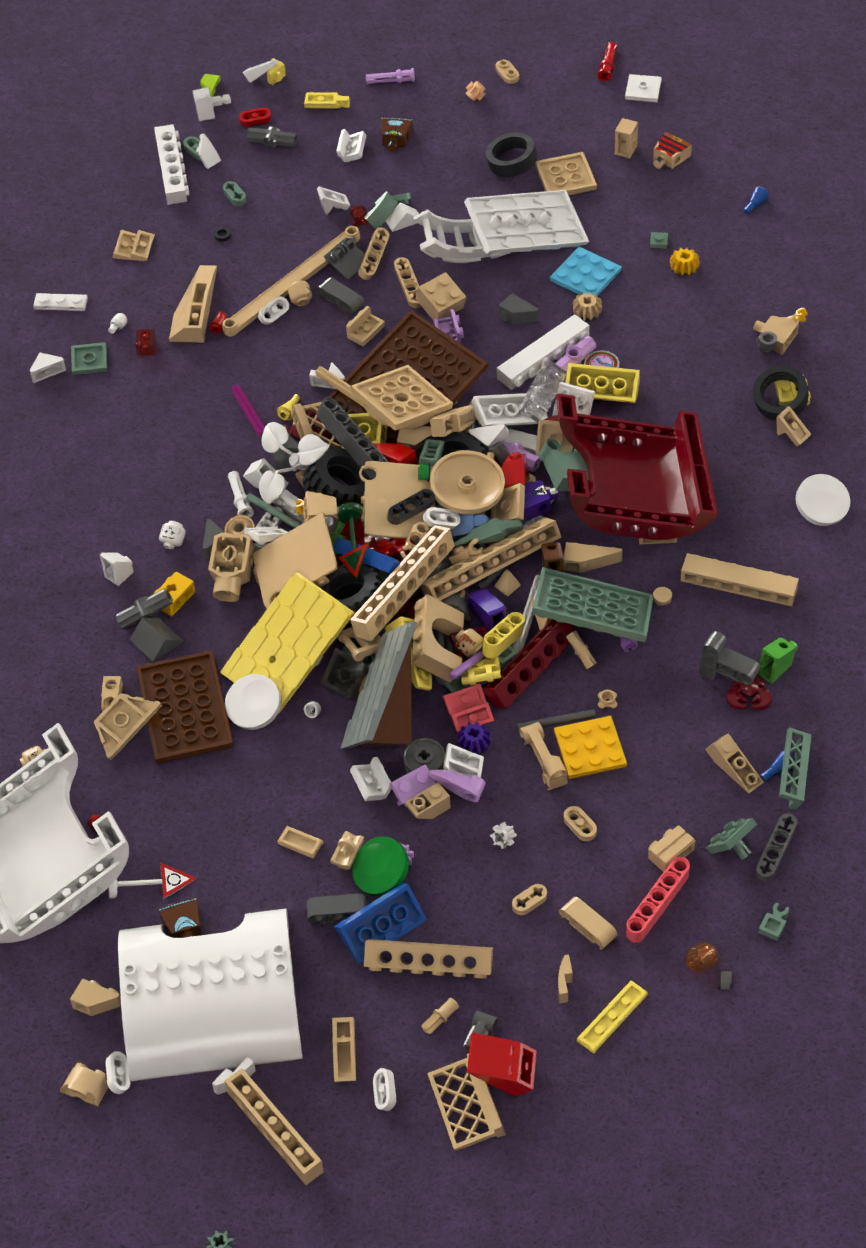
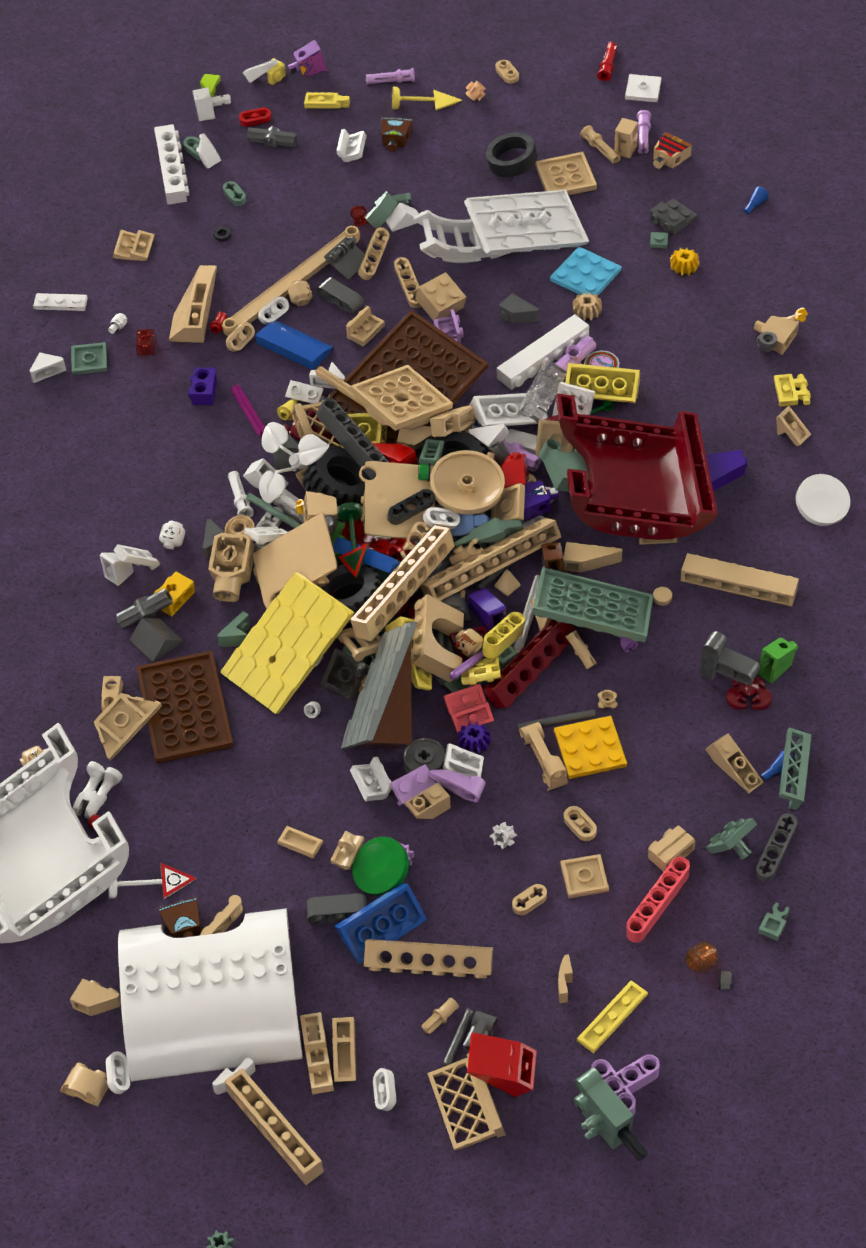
white piece [225,674,282,730] -> none
white slope [317,186,350,215] -> none
tan beam [559,896,618,950] -> none
black tyre [753,365,809,420] -> none
none -> white piece [73,761,123,820]
none -> white plate [113,544,160,570]
none -> dark purple brick [188,368,217,405]
none -> tan plate [200,895,243,936]
none -> sand green slope [217,611,250,647]
none -> tan plate [226,322,255,352]
none -> blue slope [256,321,334,370]
none -> white hinge [285,380,324,404]
none -> medium lavender torso [288,40,328,78]
none -> tan slope [300,1012,334,1095]
none -> light yellow piece [392,87,462,110]
none -> dark grey bar [442,1009,474,1066]
none -> tan tile [560,854,609,898]
none -> sand green piece [573,1068,648,1161]
none -> tan pin [580,125,621,164]
none -> green hand [590,400,613,415]
none -> lavender beam [591,1055,659,1115]
none -> lavender pin [637,110,651,154]
none -> dark grey plate [650,198,698,235]
none -> dark purple slope [706,450,748,491]

